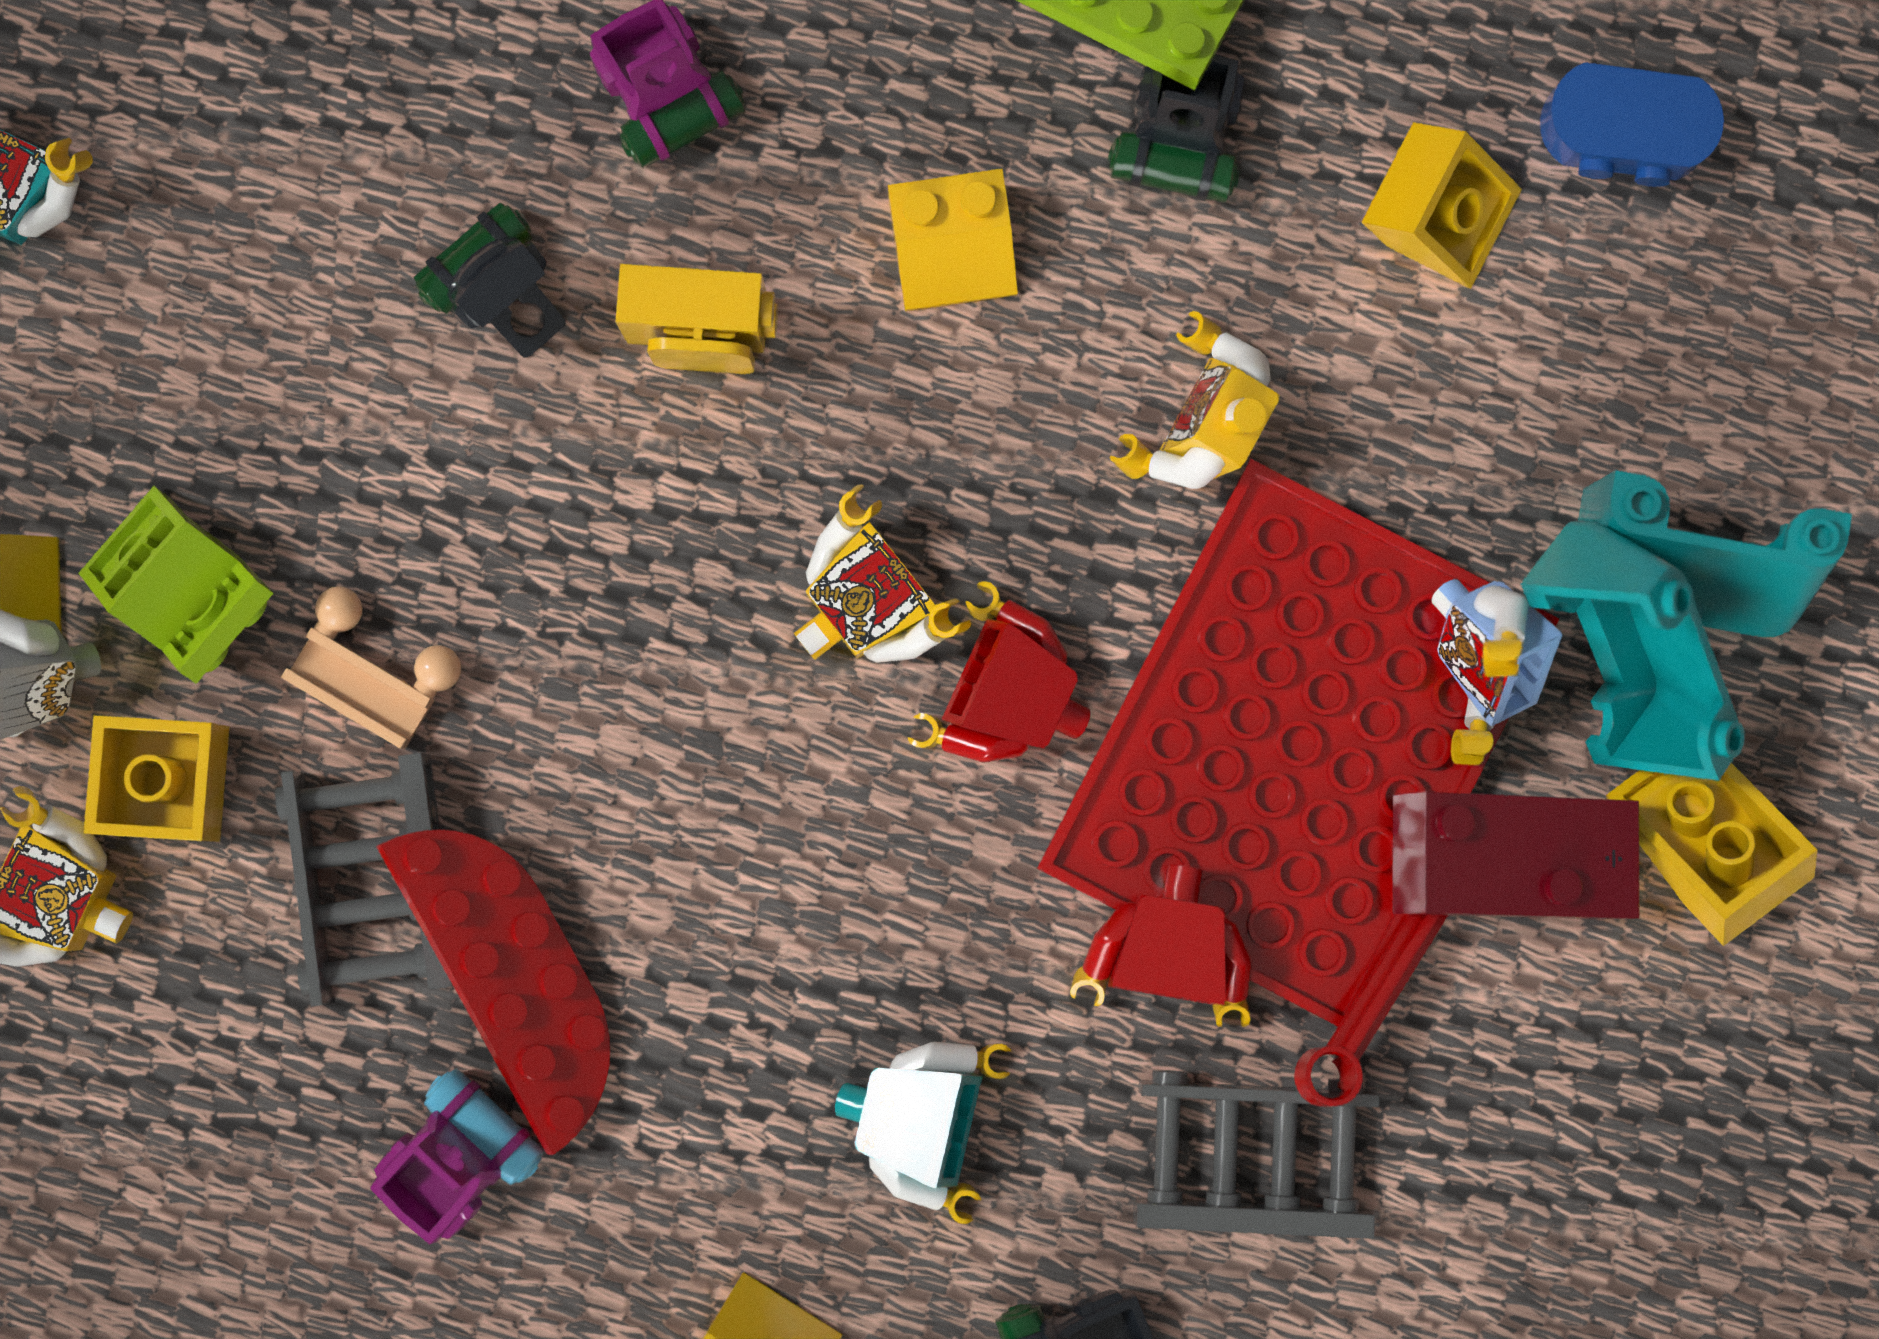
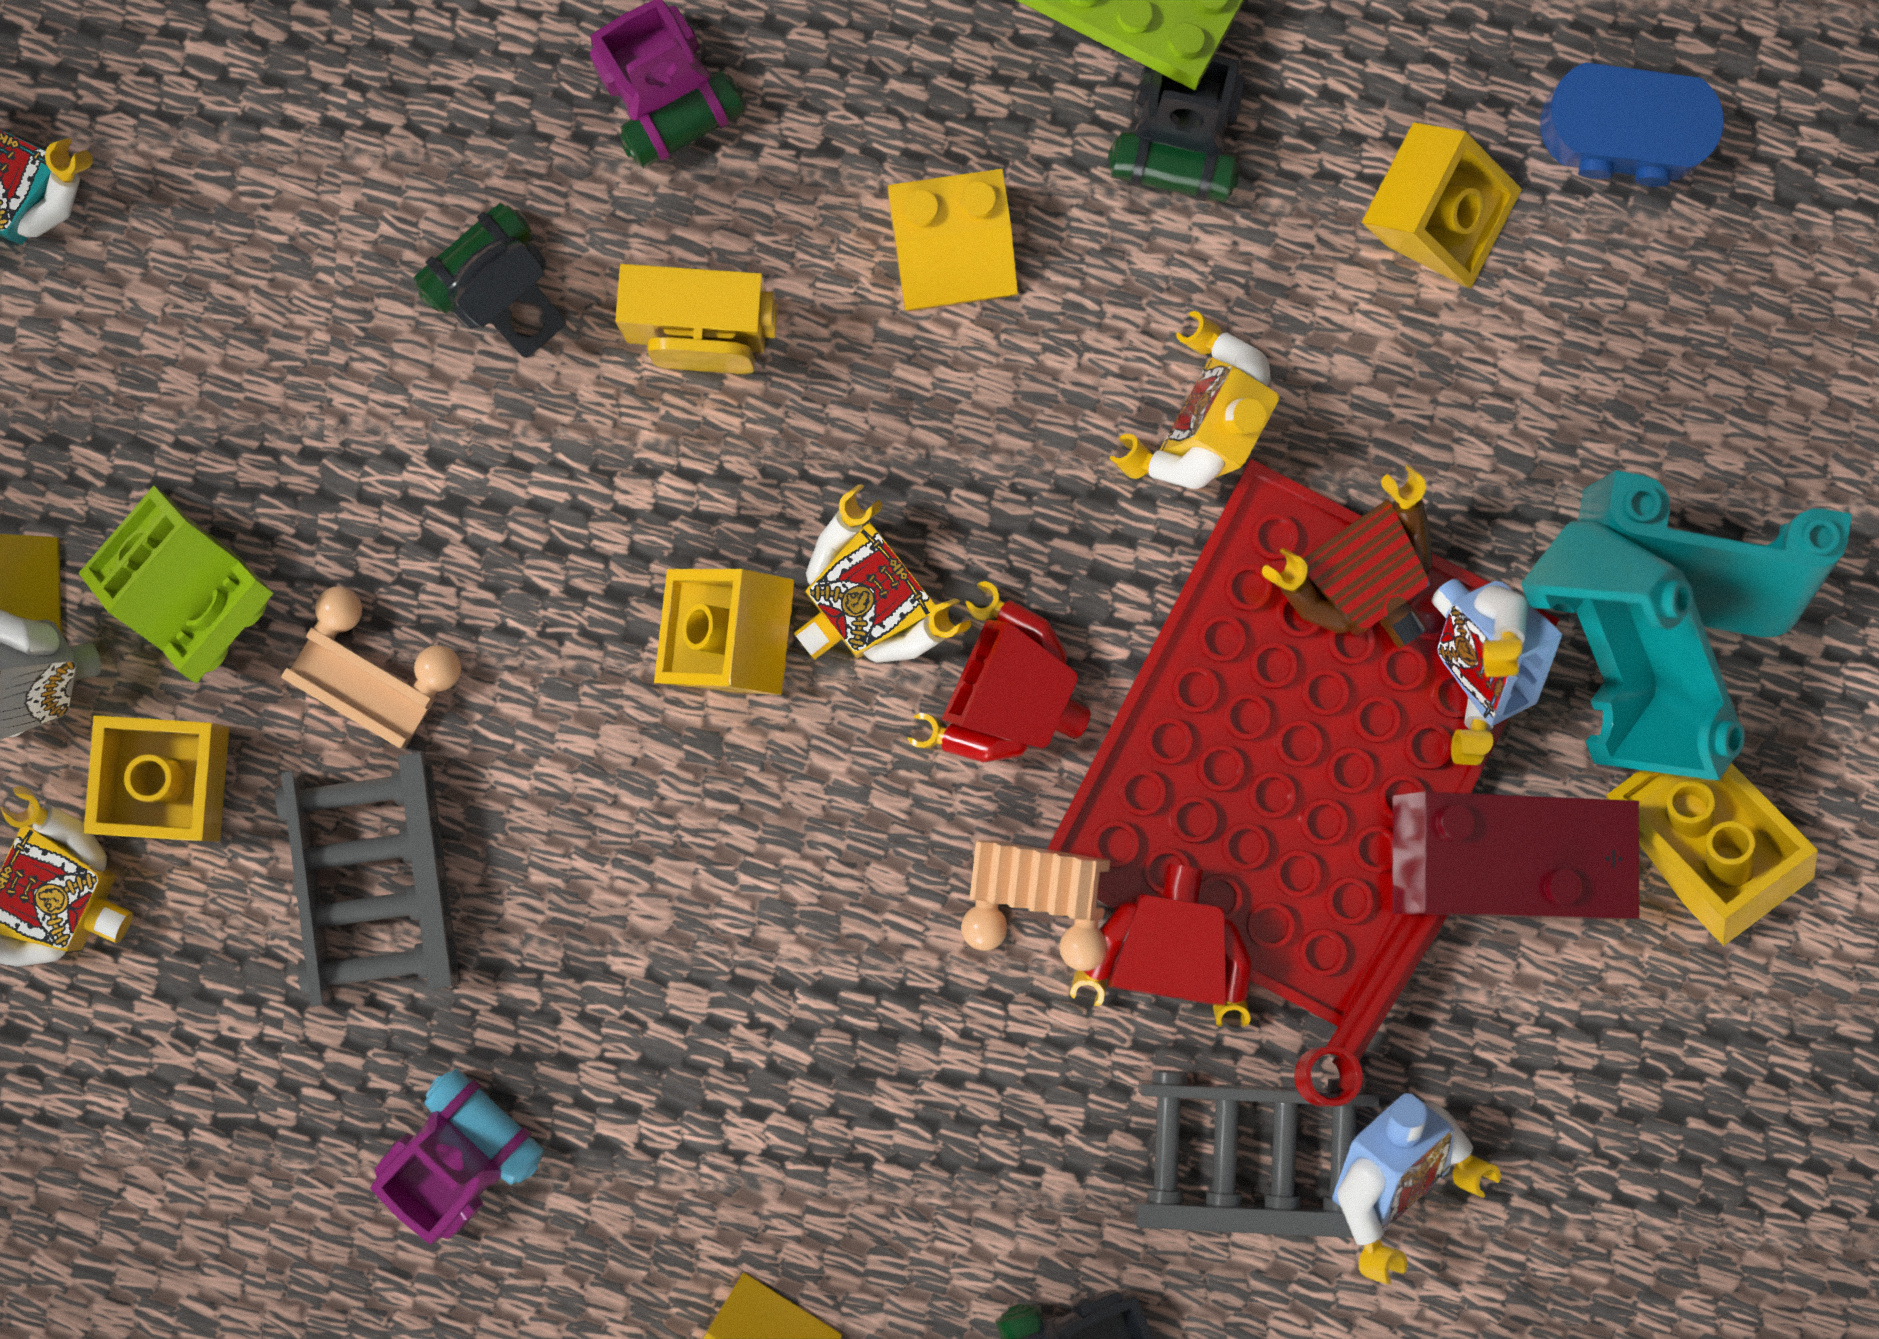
red plate [376,830,610,1155] -> none
torso [835,1042,1012,1224] -> none
none -> yellow slope [654,569,794,695]
none -> light nougat gear [961,839,1110,971]
none -> torso [1262,464,1432,649]
none -> torso [1332,1093,1501,1285]

